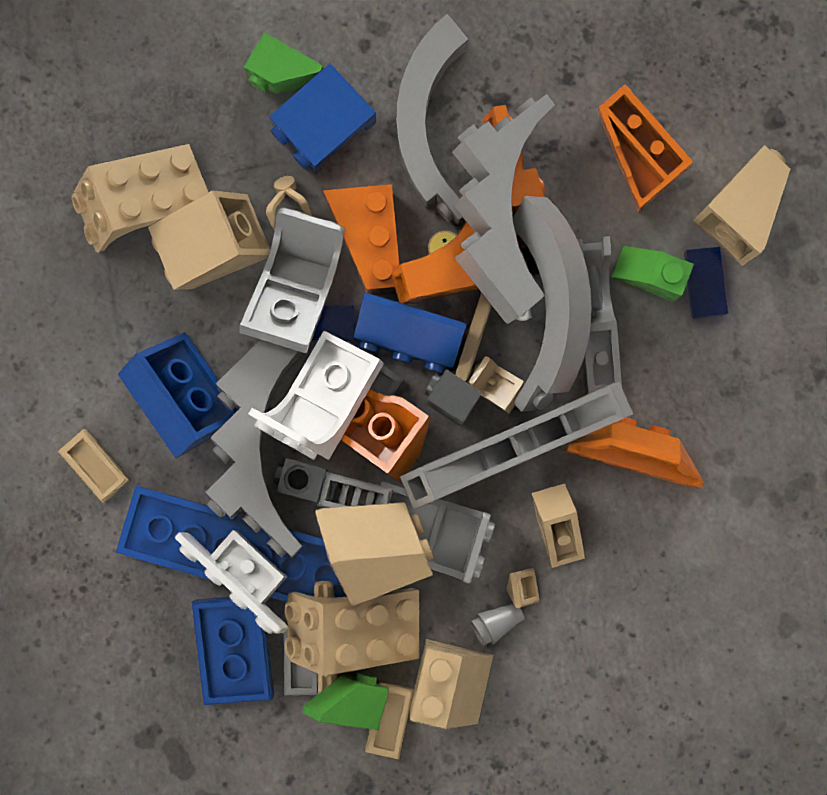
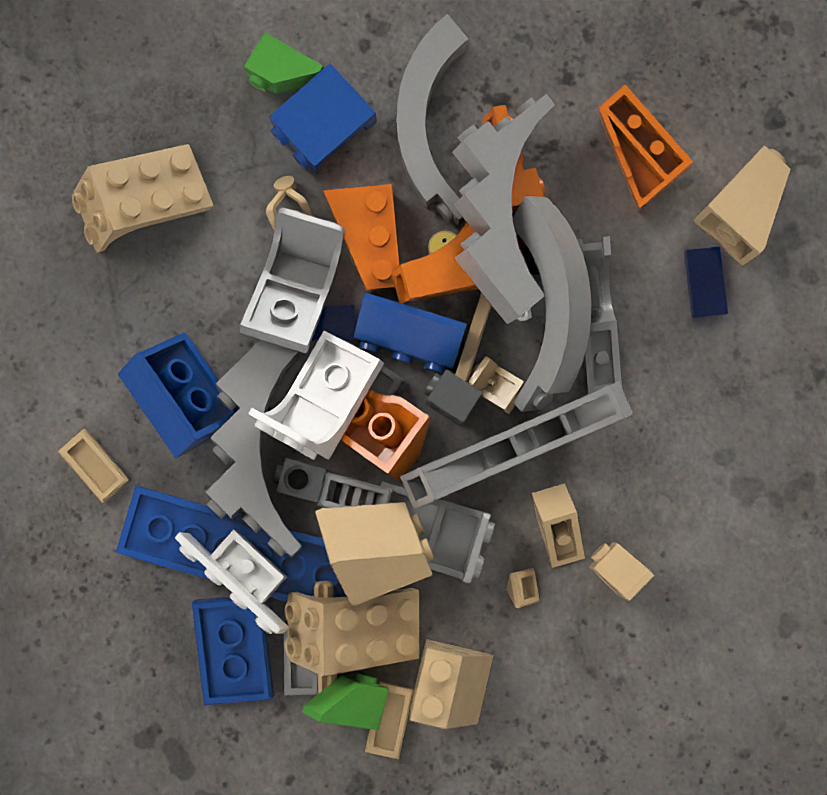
tan slope [148,190,270,290] -> none
light grey cone [470,602,525,646] -> none
orange wedge [563,417,704,489] -> none
bright green slope [611,246,694,302] -> none
none -> tan slope [589,542,654,601]

